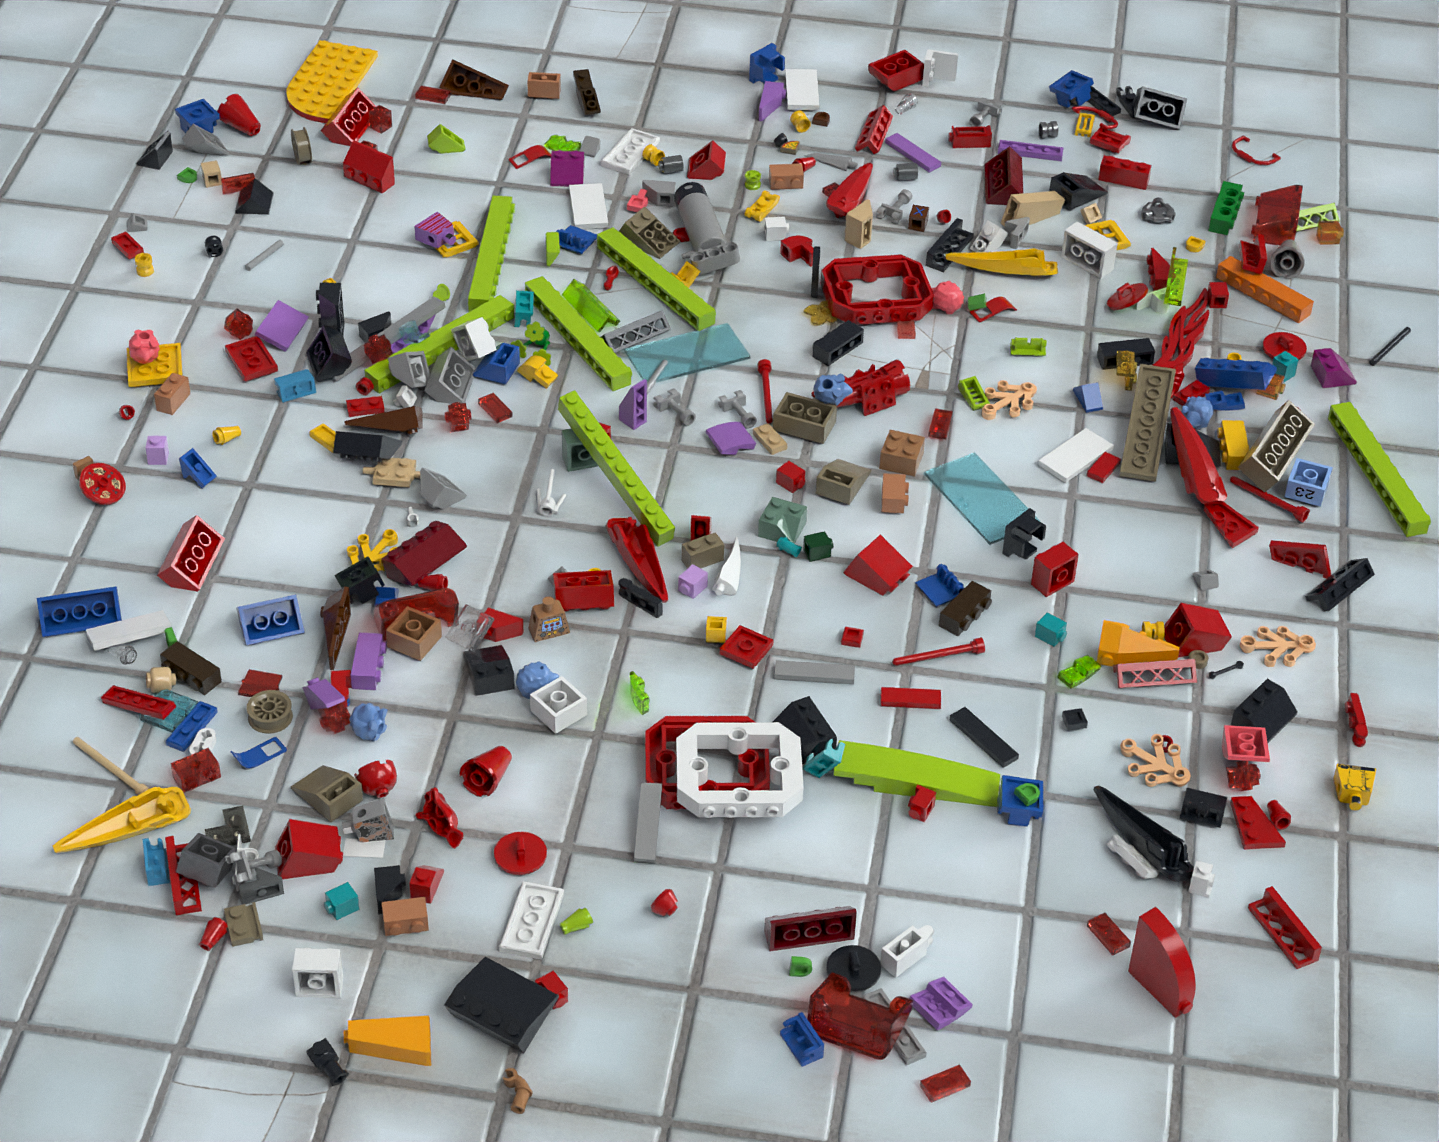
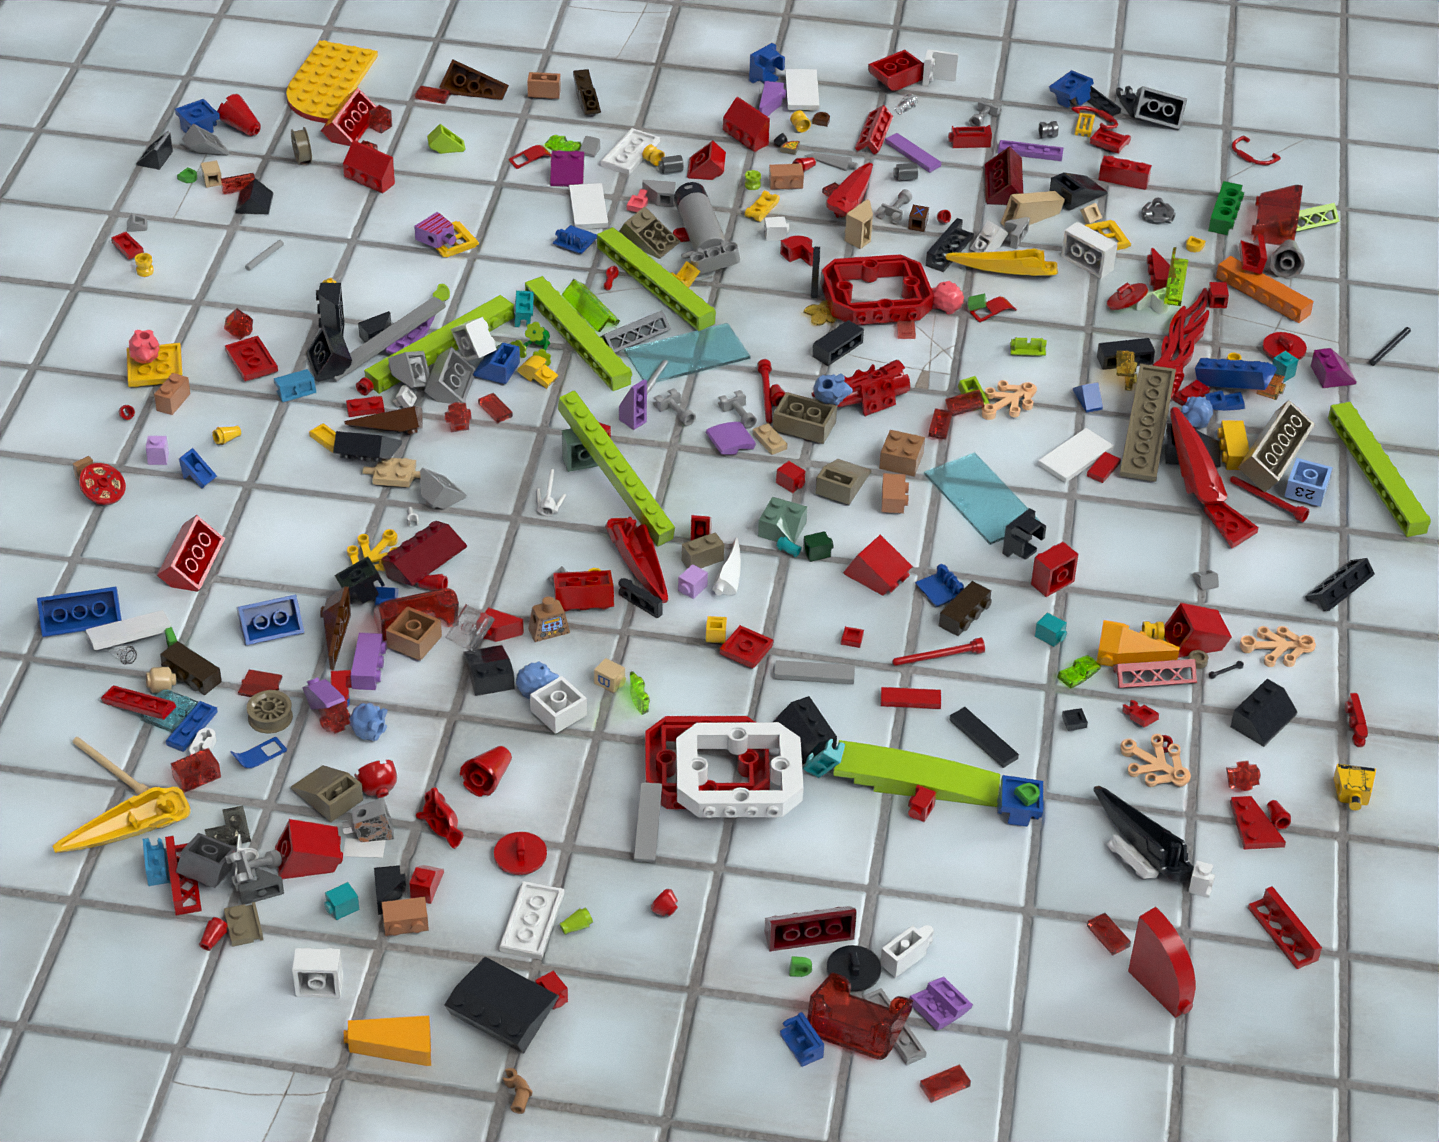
black wheel [204,235,223,257] -> none
medium lavender tile [255,300,309,352] -> none
black connector [306,1038,349,1086] -> none
clear red brick [363,334,393,364] -> none
clear light blue panel [399,320,430,344] -> none
lime brick [468,195,515,312] -> none
lime slope [546,232,560,266] -> none
black hinge [1180,788,1227,828] -> none
coral slope [1222,725,1270,762] -> none
red wing [1269,540,1331,579] -> none
clear orange brick [1316,221,1344,245] -> none
none -> tan brick [594,658,626,693]
none -> red slope [723,97,770,152]
none -> red cone [770,384,786,407]
none -> clear red plate [945,389,985,417]
none -> red plate [1123,700,1159,728]

